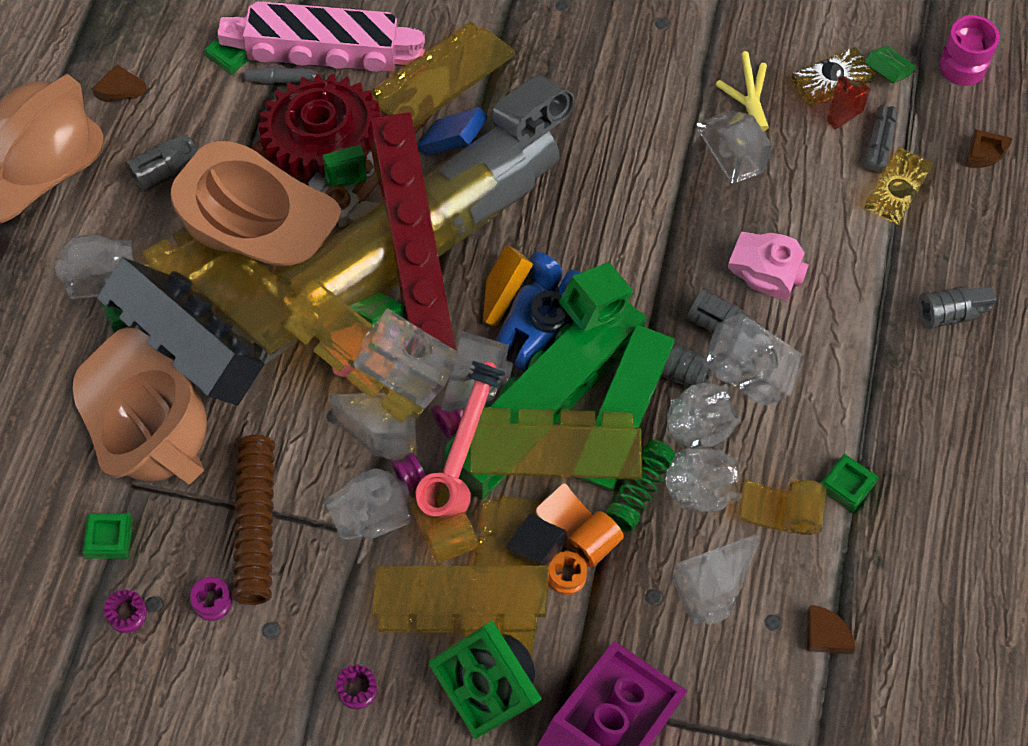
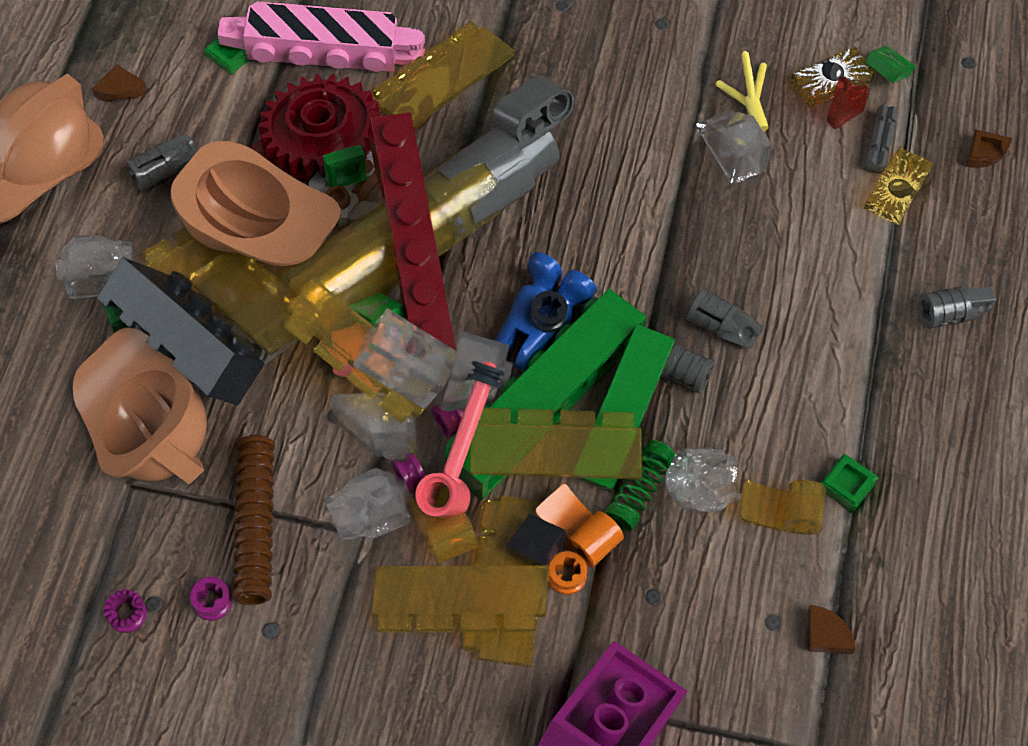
green tile [83,513,133,559] -> none
dark grey piece [245,65,318,84] -> none
magenta bush [336,664,377,710] -> none
blue tile [417,107,488,156] -> none
green piece [428,620,542,739] -> none
light orange tile [483,245,533,327] -> none
green brick [559,262,634,332] -> none
clear hand [666,382,742,449] -> none
clear slope [672,535,760,625] -> none
clear brick [702,313,804,406] -> none
bright pink hand [728,232,809,301] -> none
dark pink wheel [939,15,1000,86] -> none

